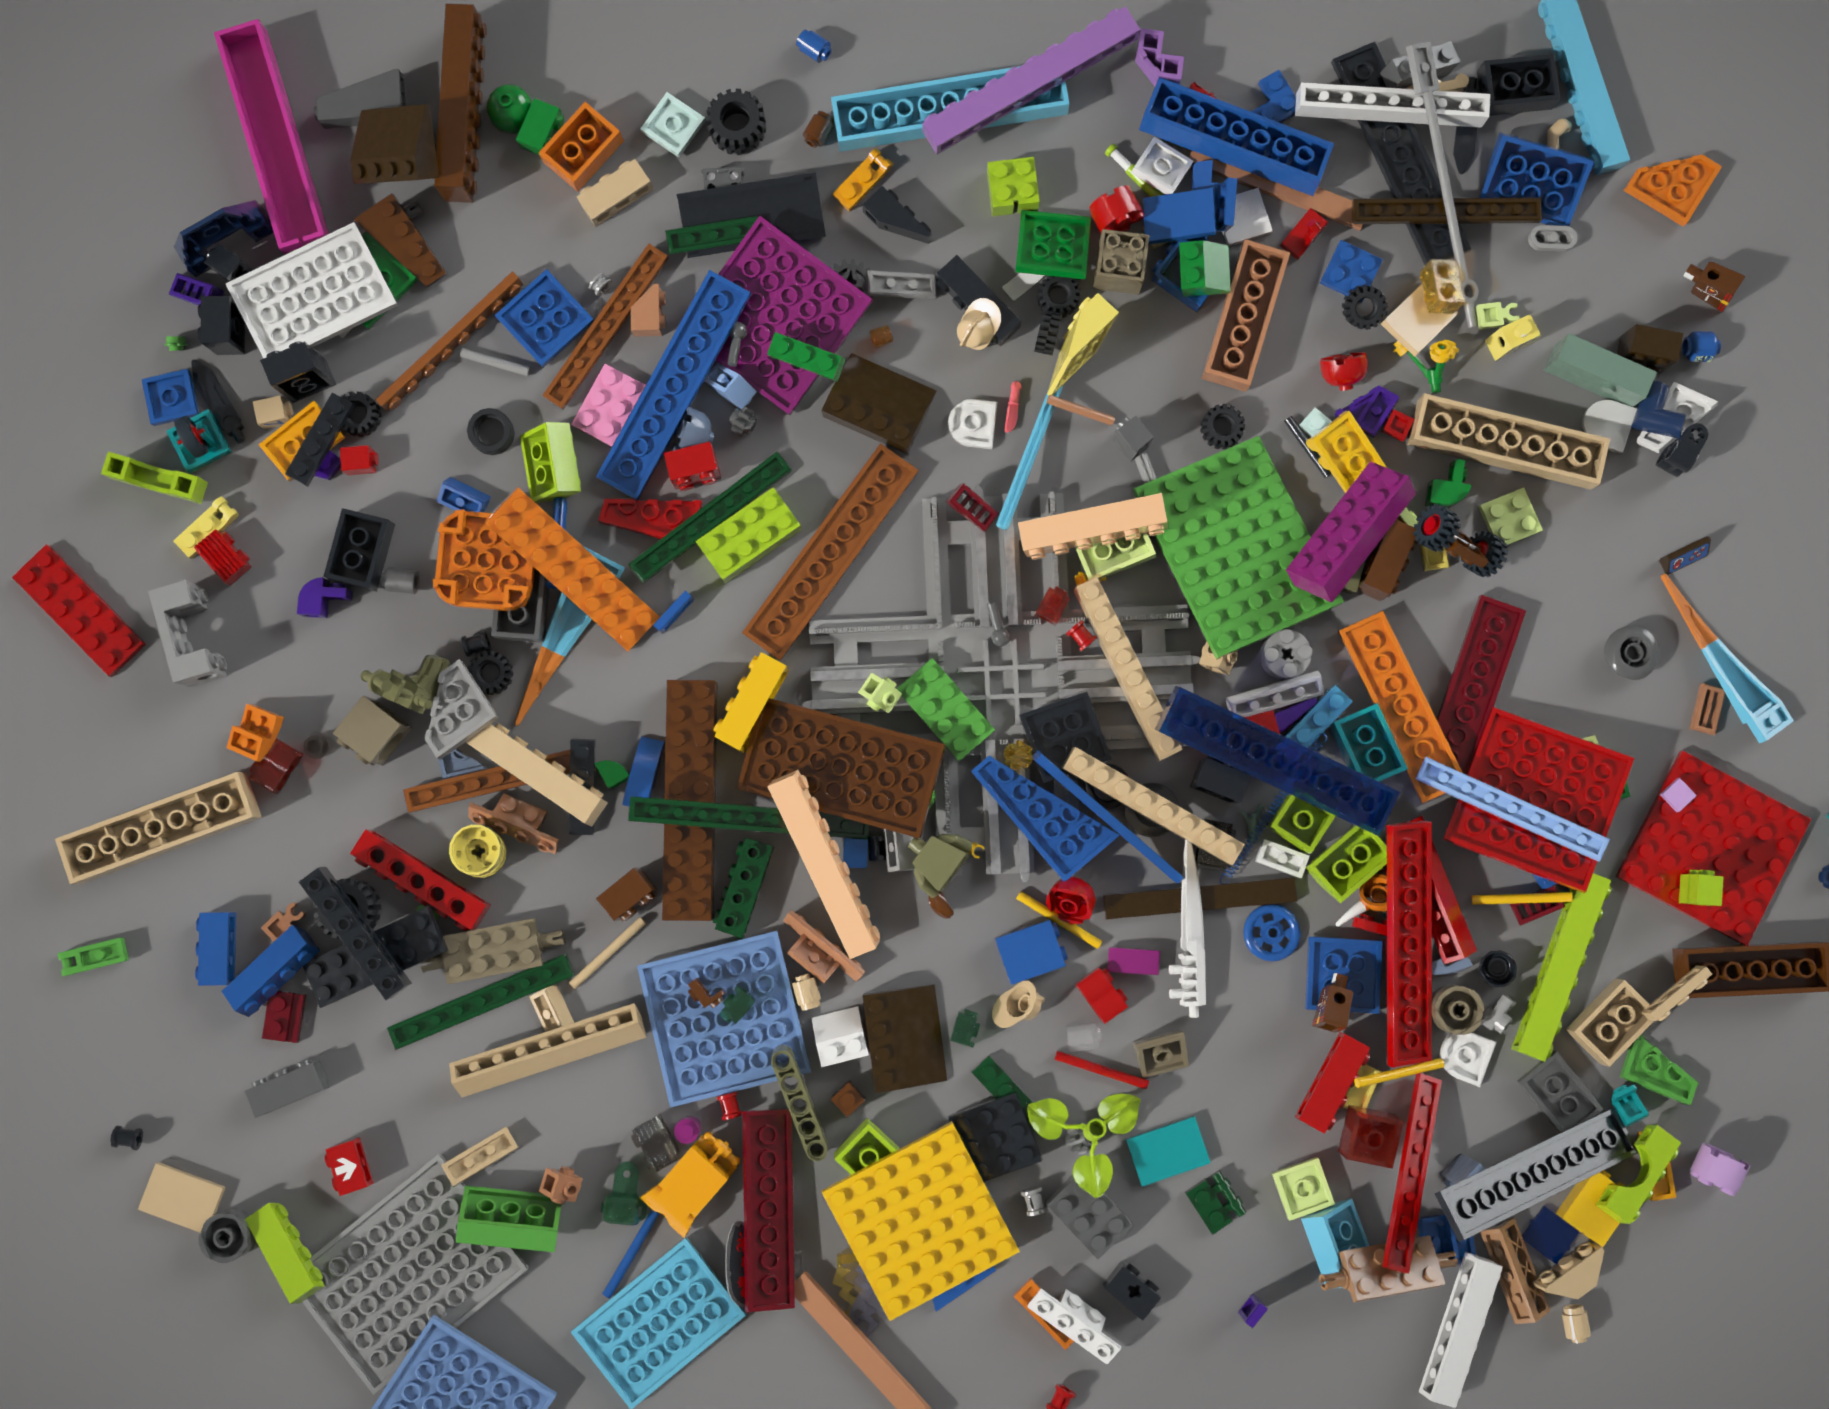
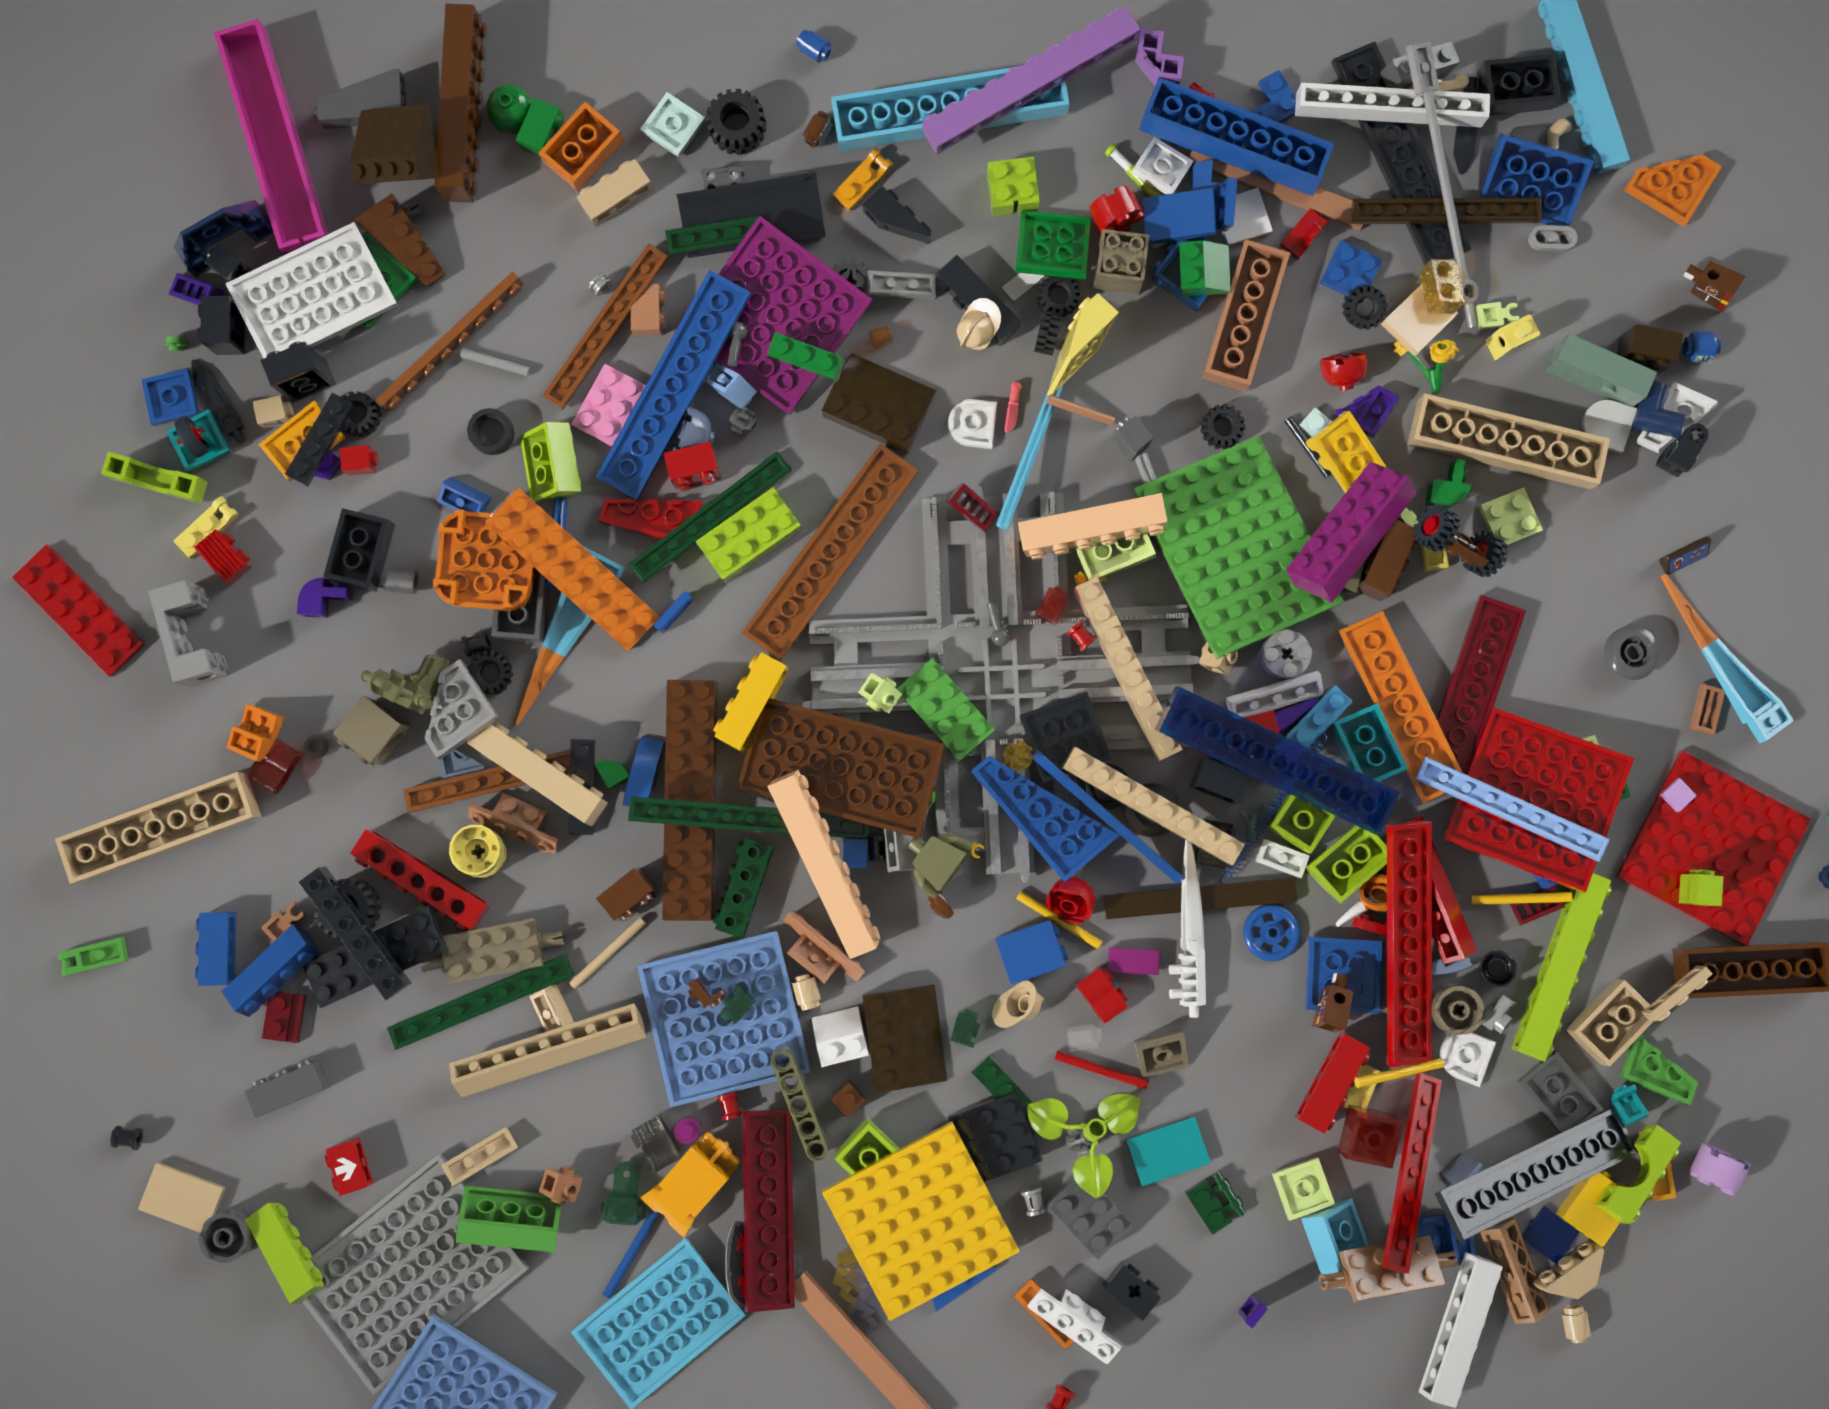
blue plate [495,269,594,368] -> none
red plate [1381,409,1415,442] -> none

